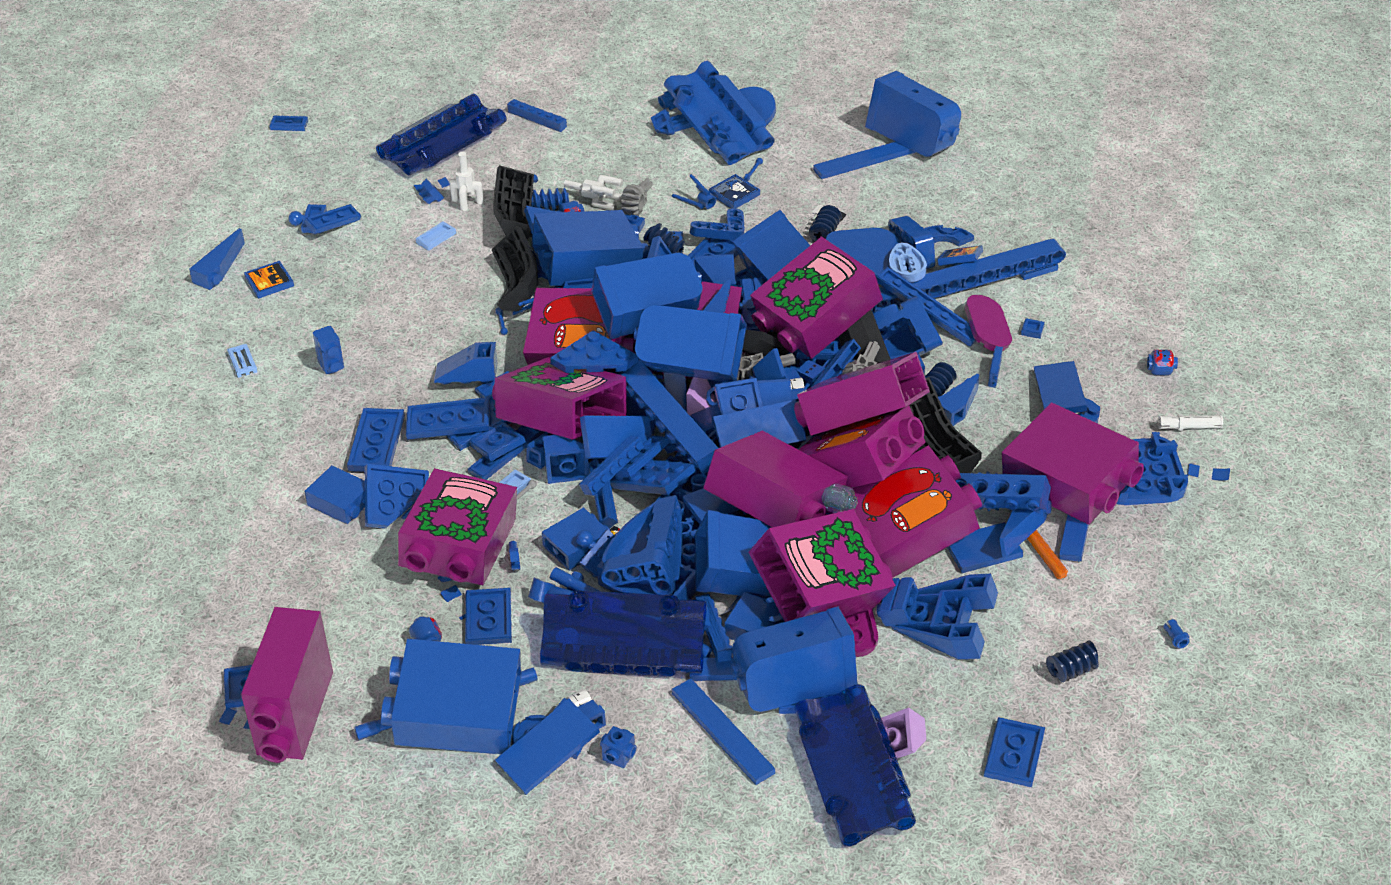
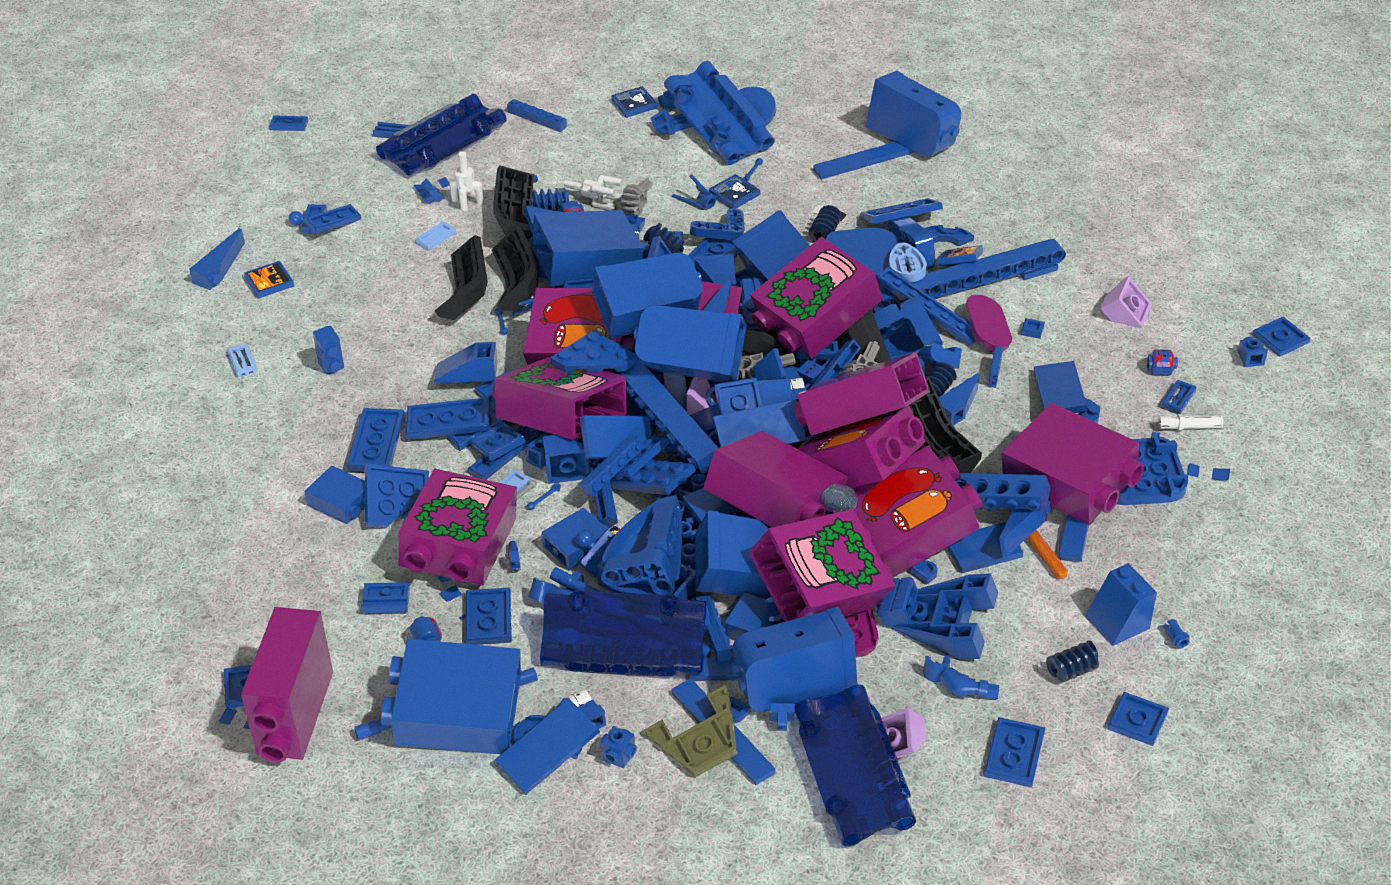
none -> blue plate [361,582,410,613]
none -> blue tile [373,122,412,140]
none -> black piece [434,235,488,320]
none -> blue hinge [527,483,561,510]
none -> tile [611,86,658,118]
none -> olive wing [644,685,738,777]
none -> blue tile [730,696,751,723]
none -> blue tile [770,703,795,731]
none -> blue tile [860,198,943,224]
none -> blue tile [910,561,938,585]
none -> blue leg [920,344,962,369]
none -> blue piece [923,656,999,699]
none -> blue slope [1085,563,1157,646]
none -> lavender slope [1100,276,1152,328]
none -> blue tile [1107,692,1169,746]
none -> blue tile [1161,380,1197,414]
none -> blue brick [1238,336,1268,367]
none -> blue tile [1252,317,1311,357]

